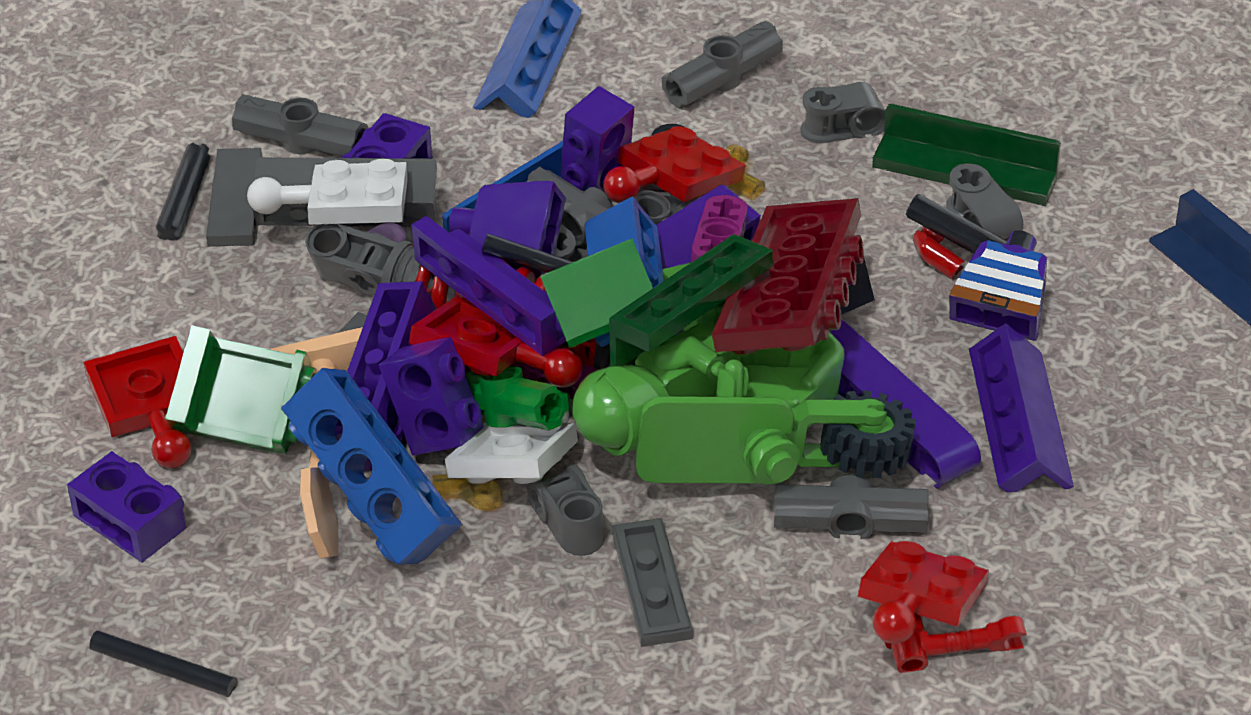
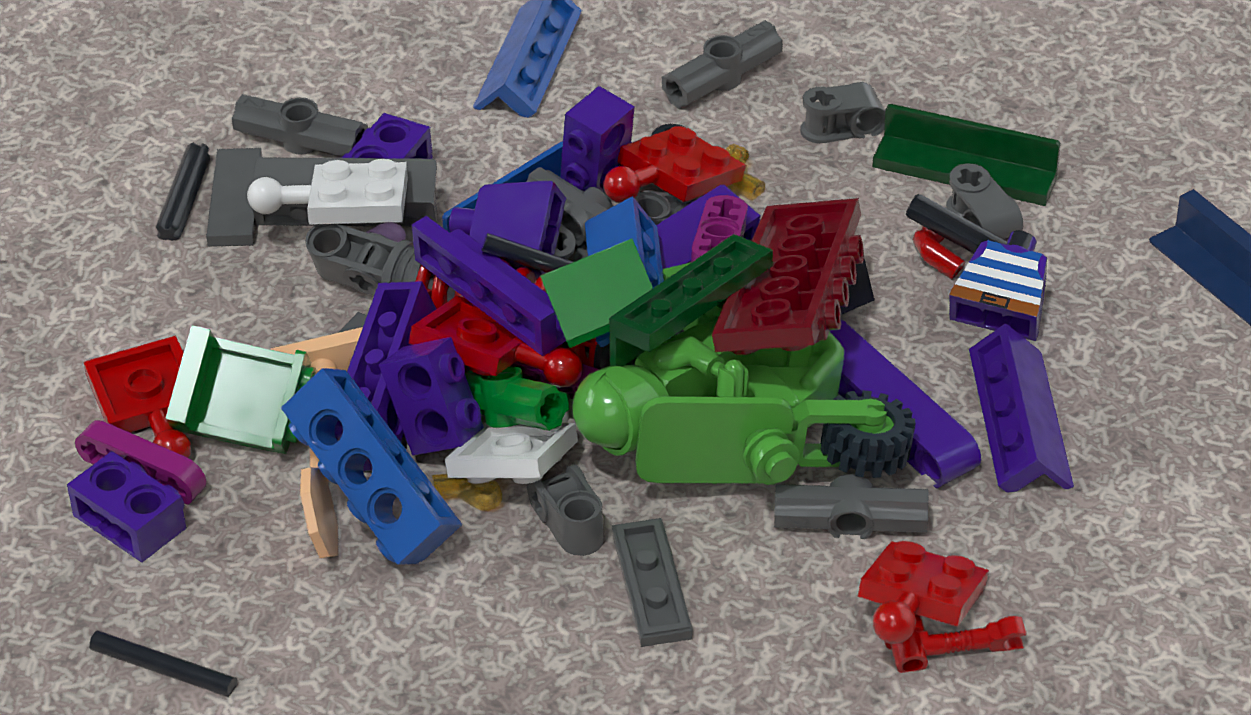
none -> magenta beam [75,420,207,505]

